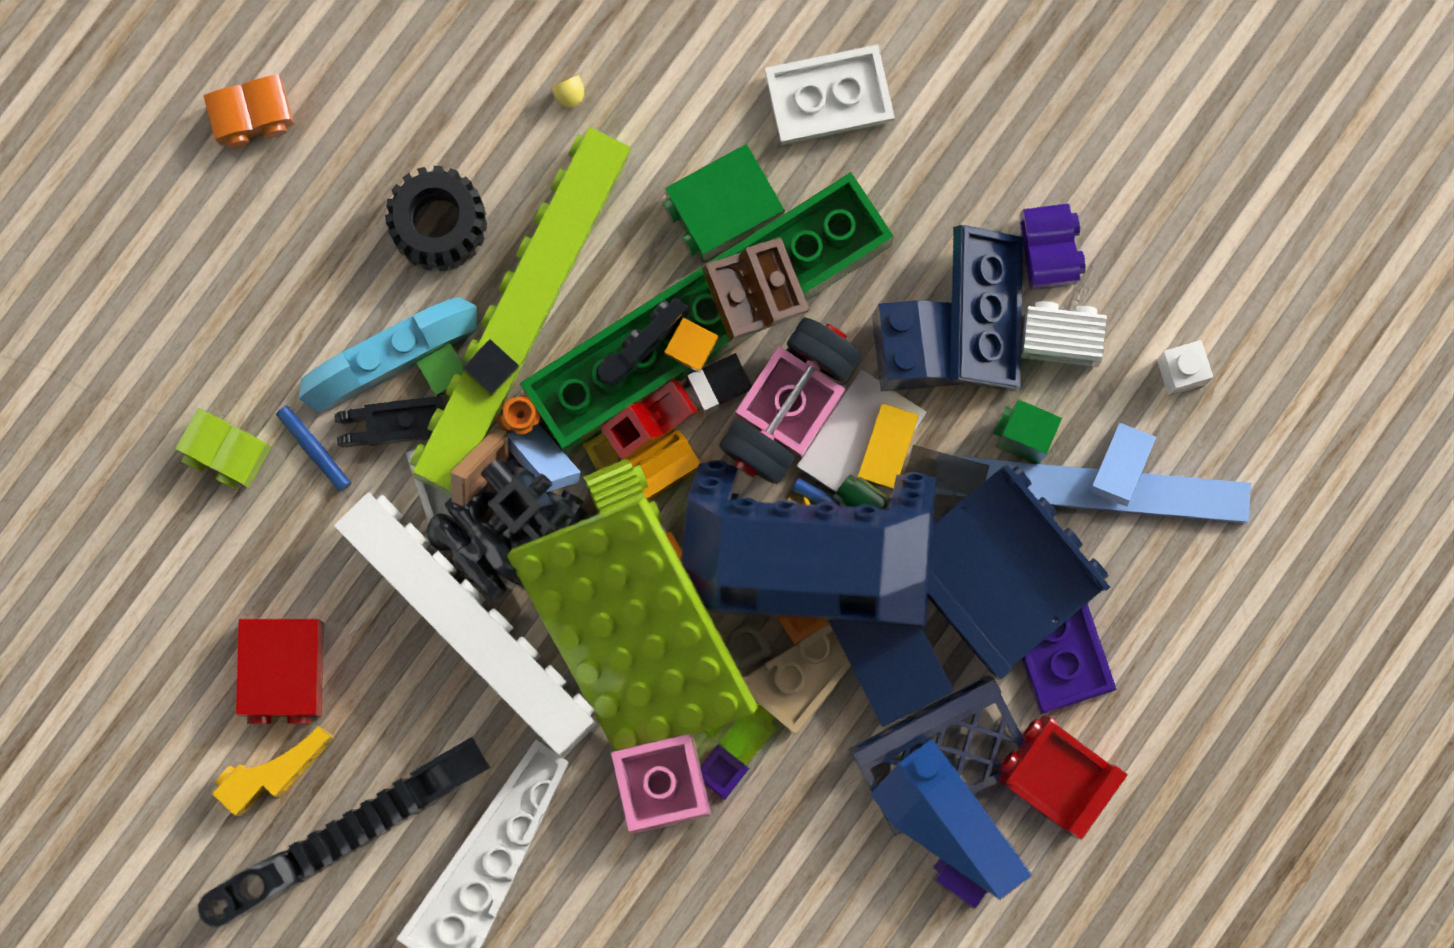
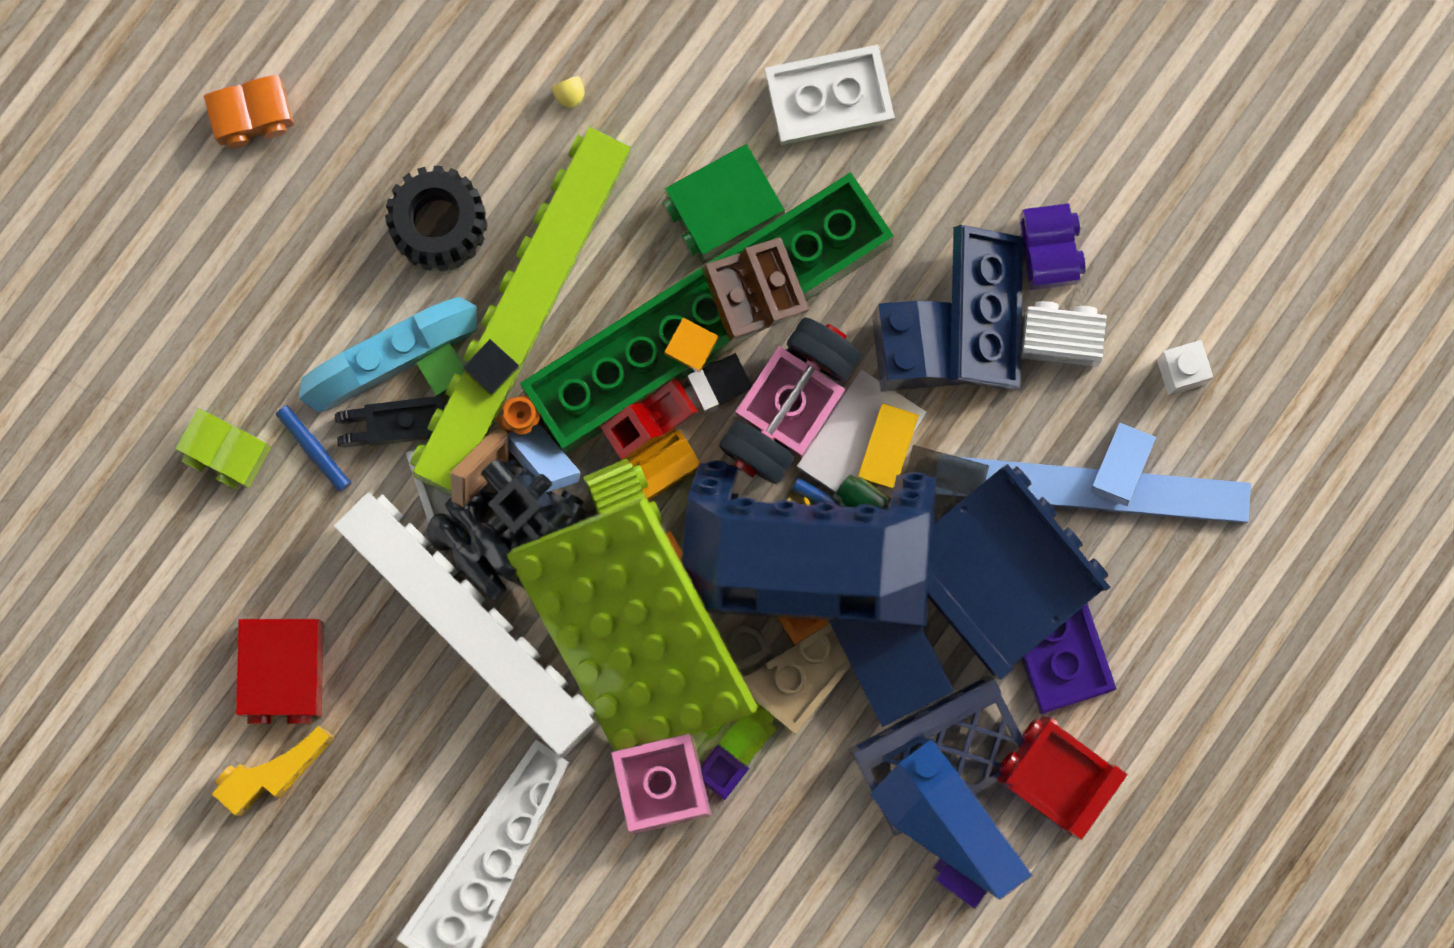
black piece [198,737,491,927] -> none
yellow tile [582,433,620,471] -> none
black hinge [597,297,689,388] -> none
green brick [993,399,1062,464] -> none

